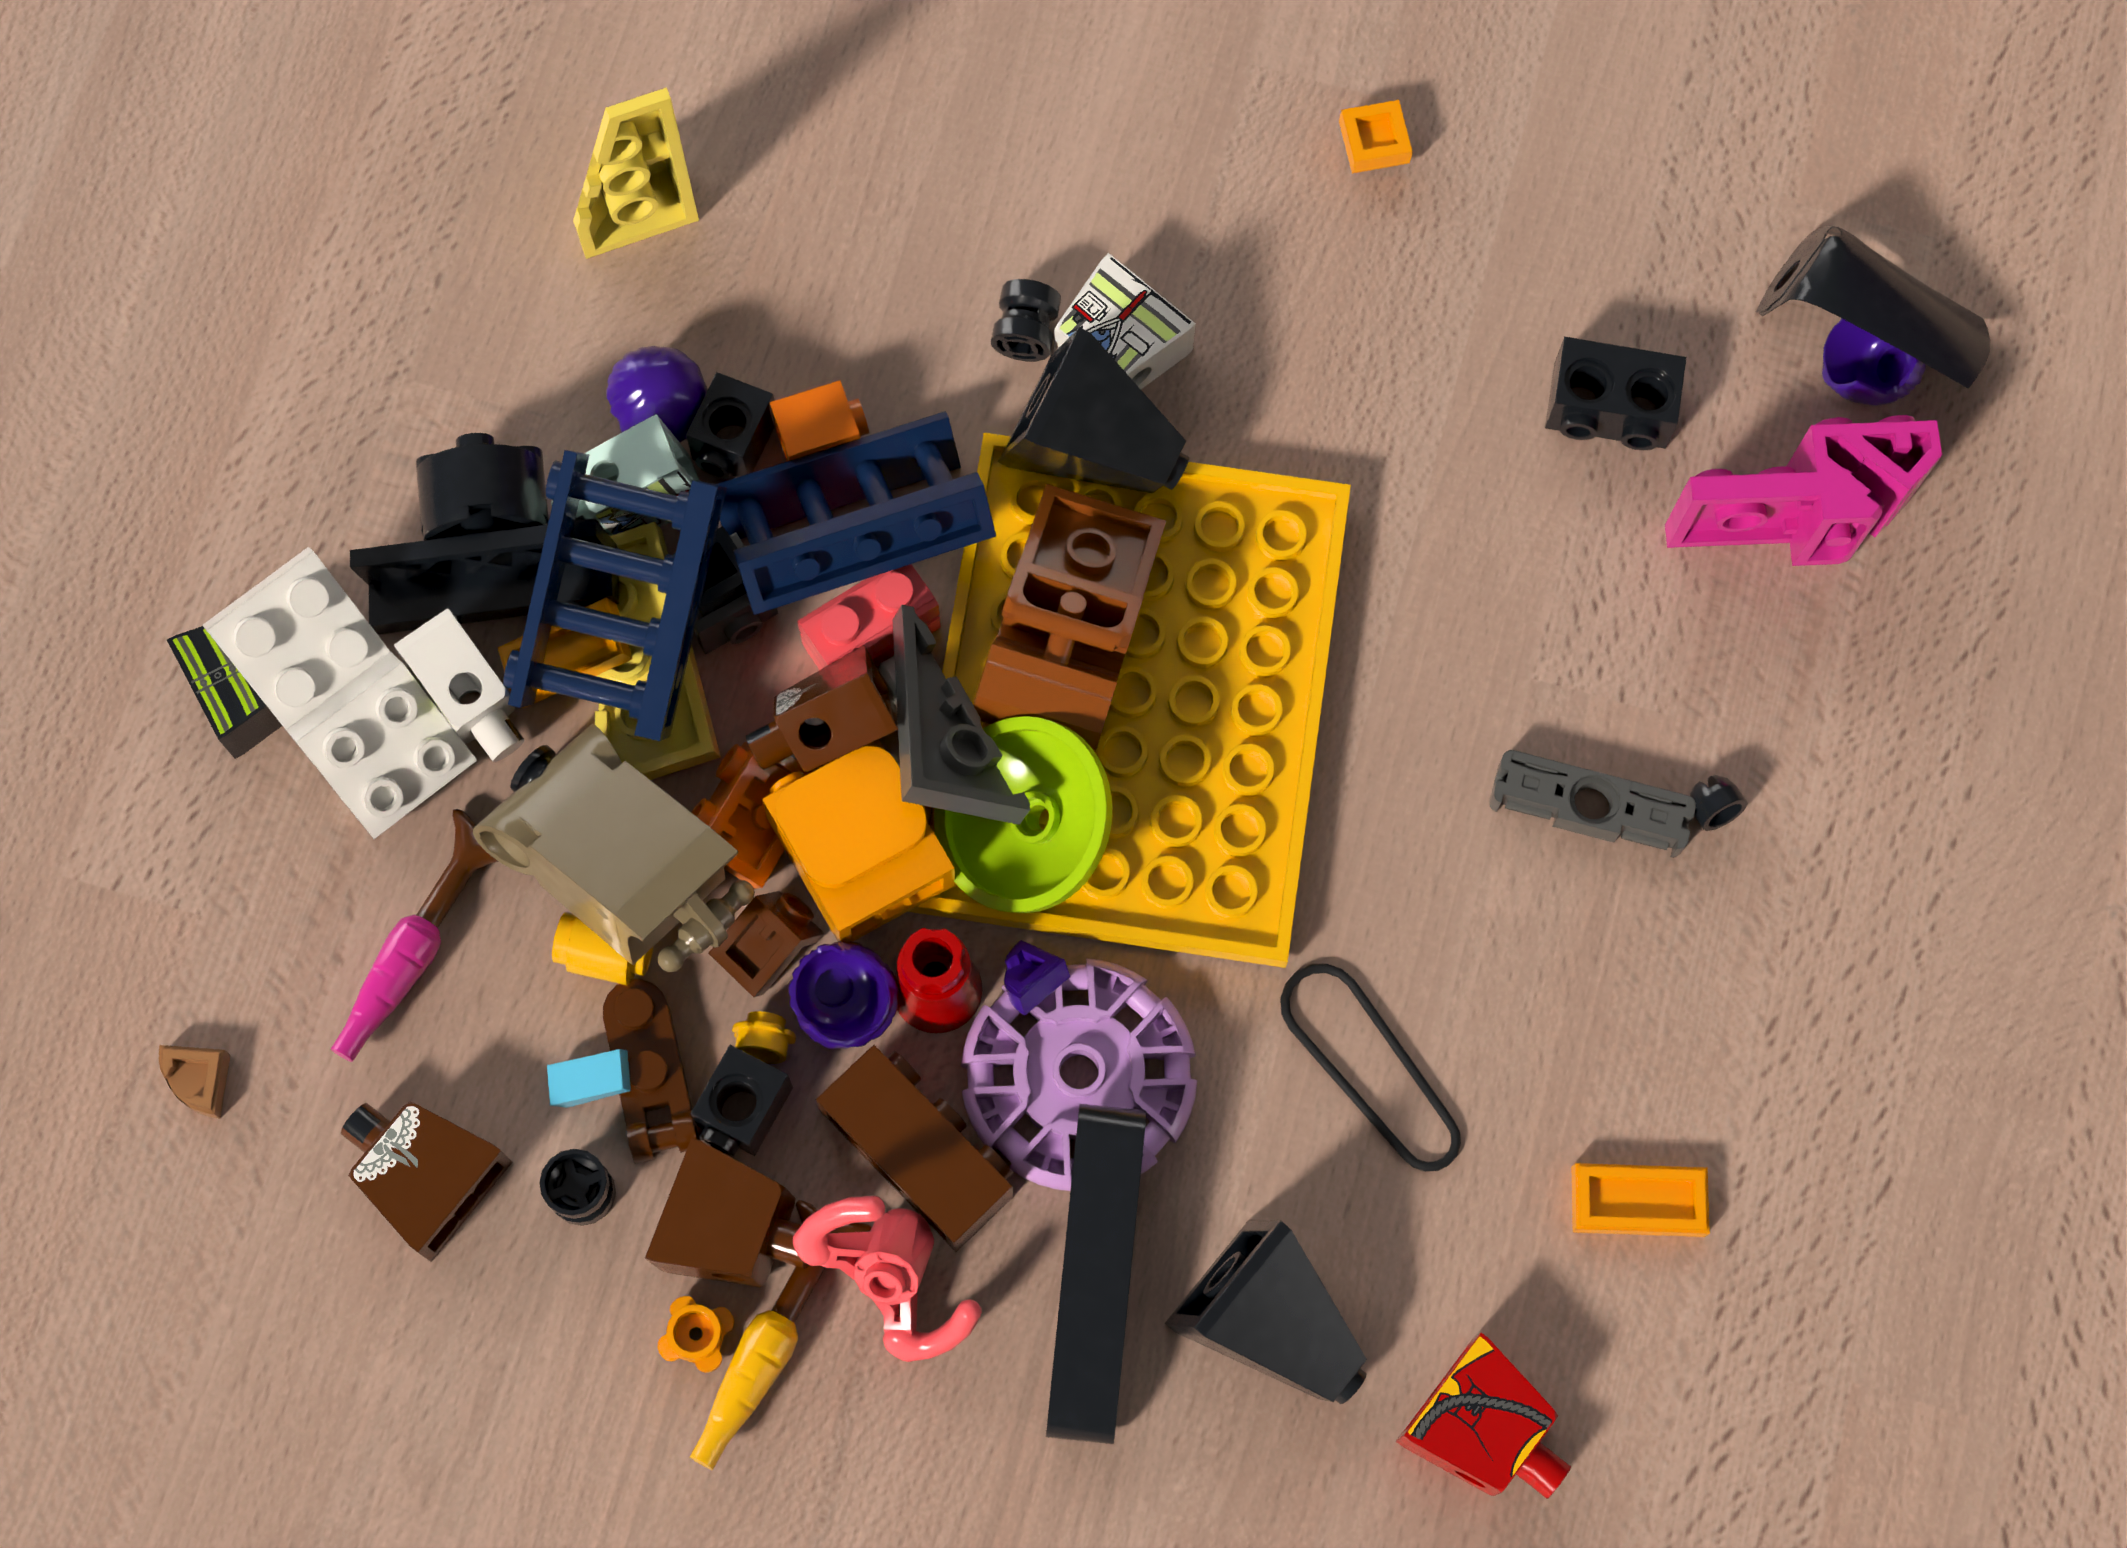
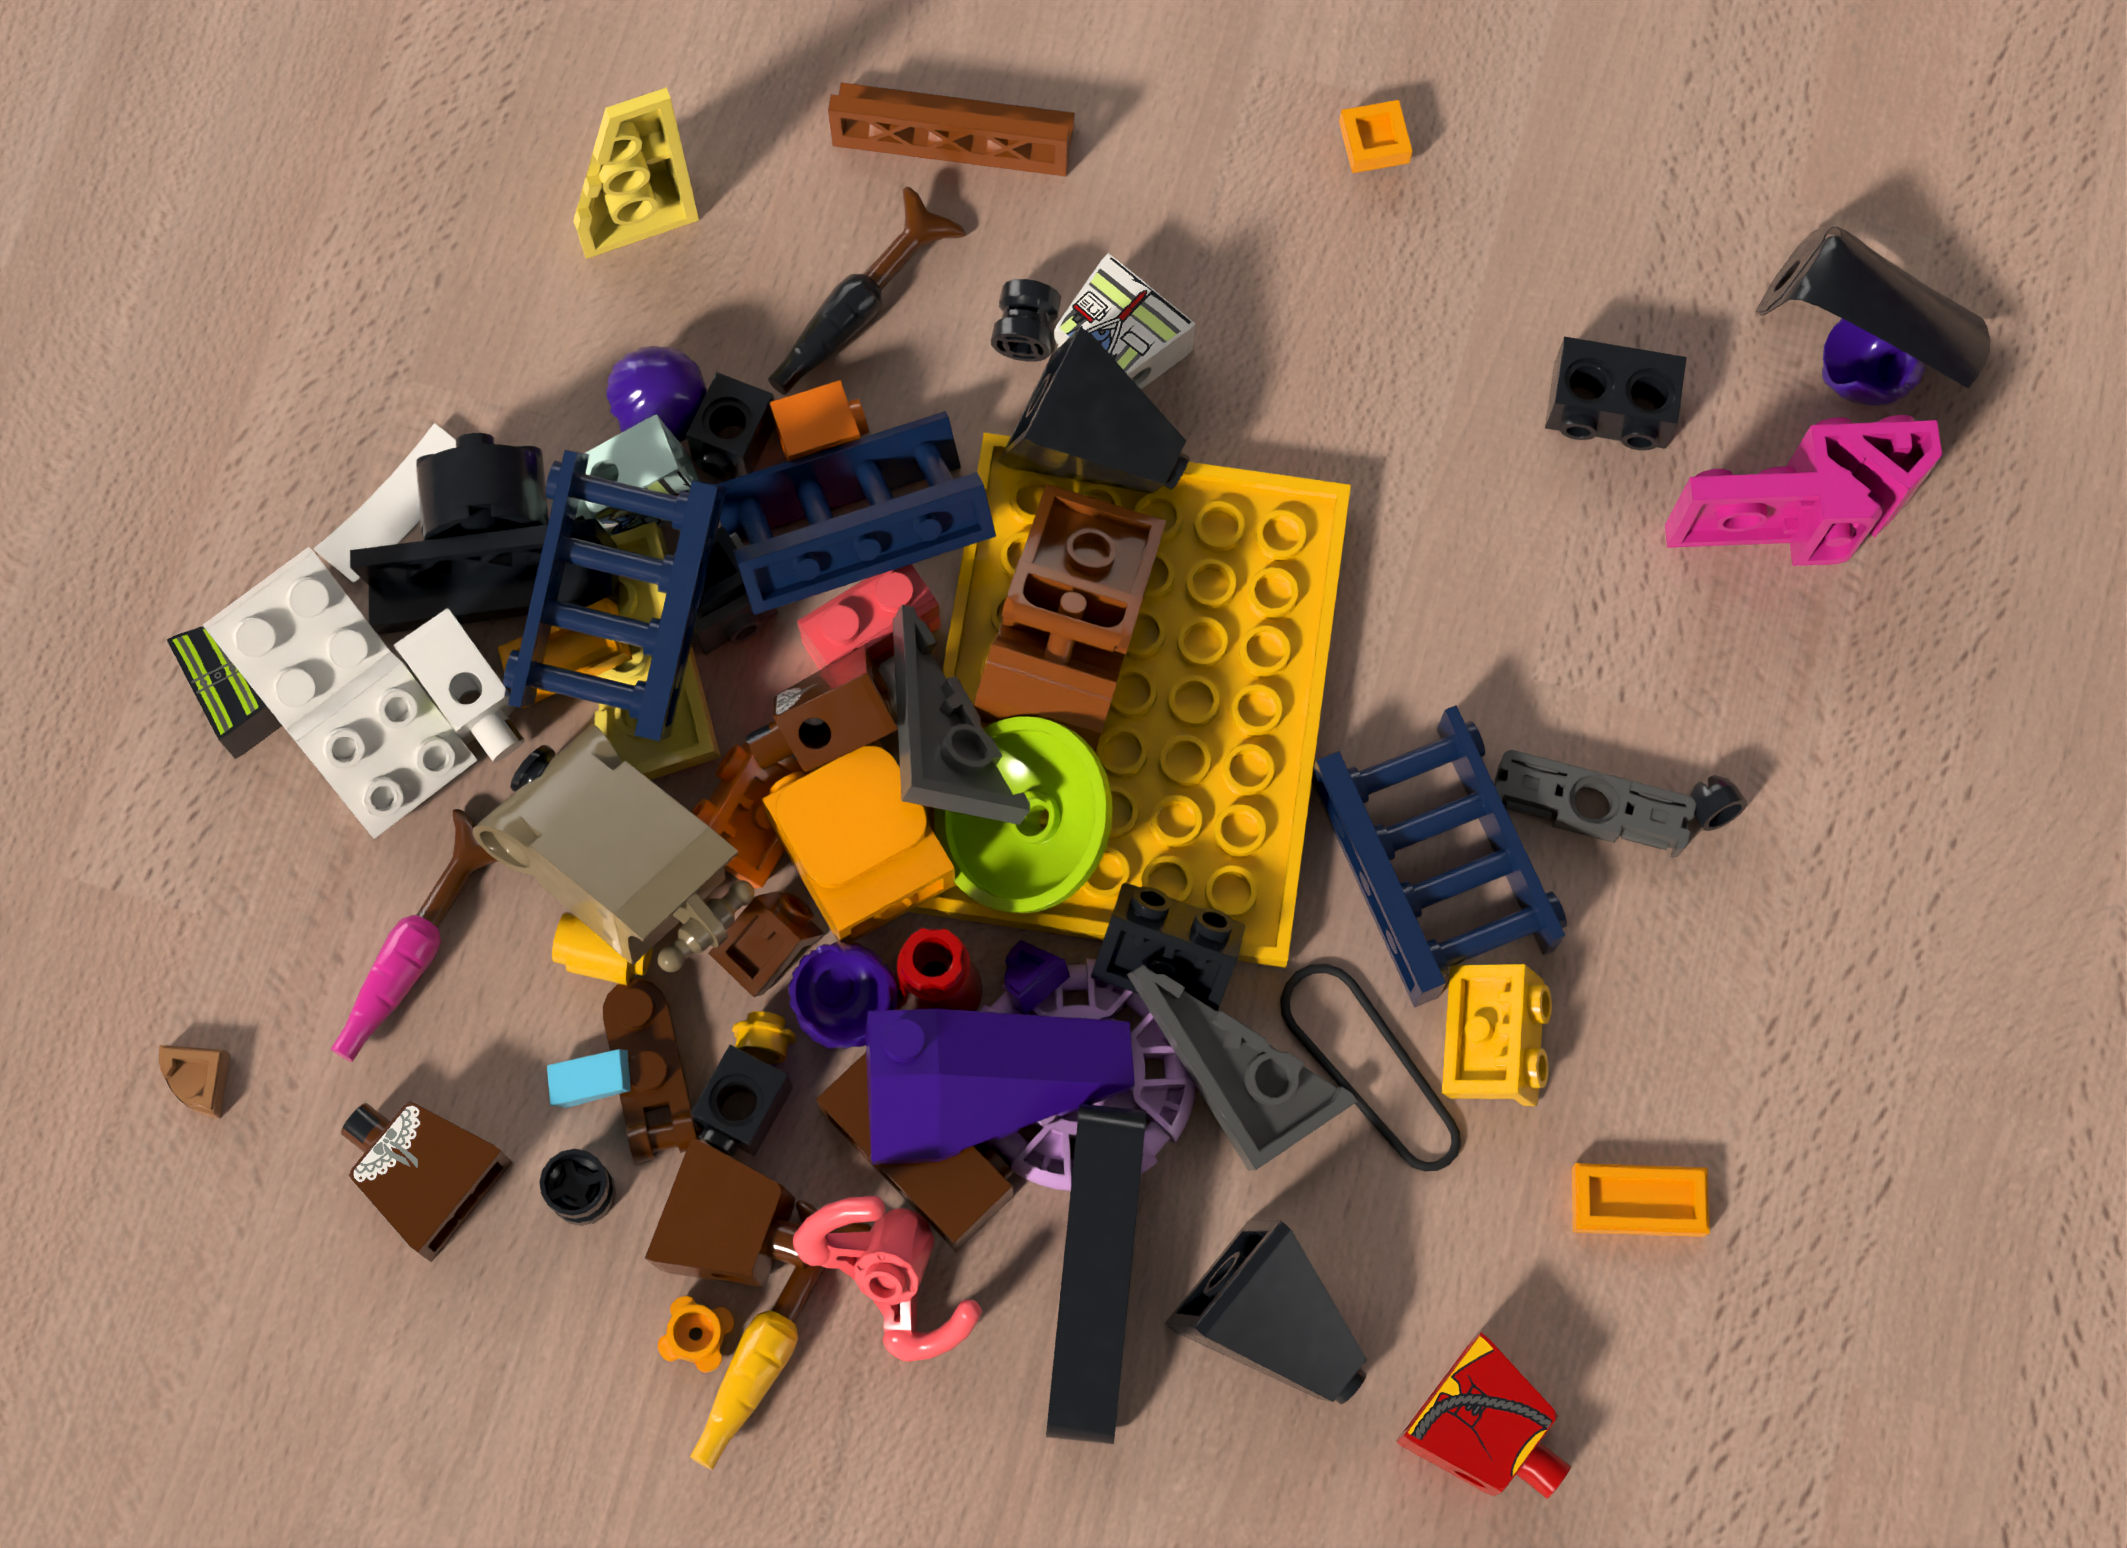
none -> white sticker [313,423,456,583]
none -> black piece [768,187,966,395]
none -> dark orange fence [828,82,1075,177]
none -> dark purple wedge [865,1009,1135,1165]
none -> black bracket [1091,883,1246,1011]
none -> dark grey wing [1127,965,1357,1171]
none -> dark blue fence [1312,705,1567,1008]
none -> yellow bracket [1442,964,1552,1106]

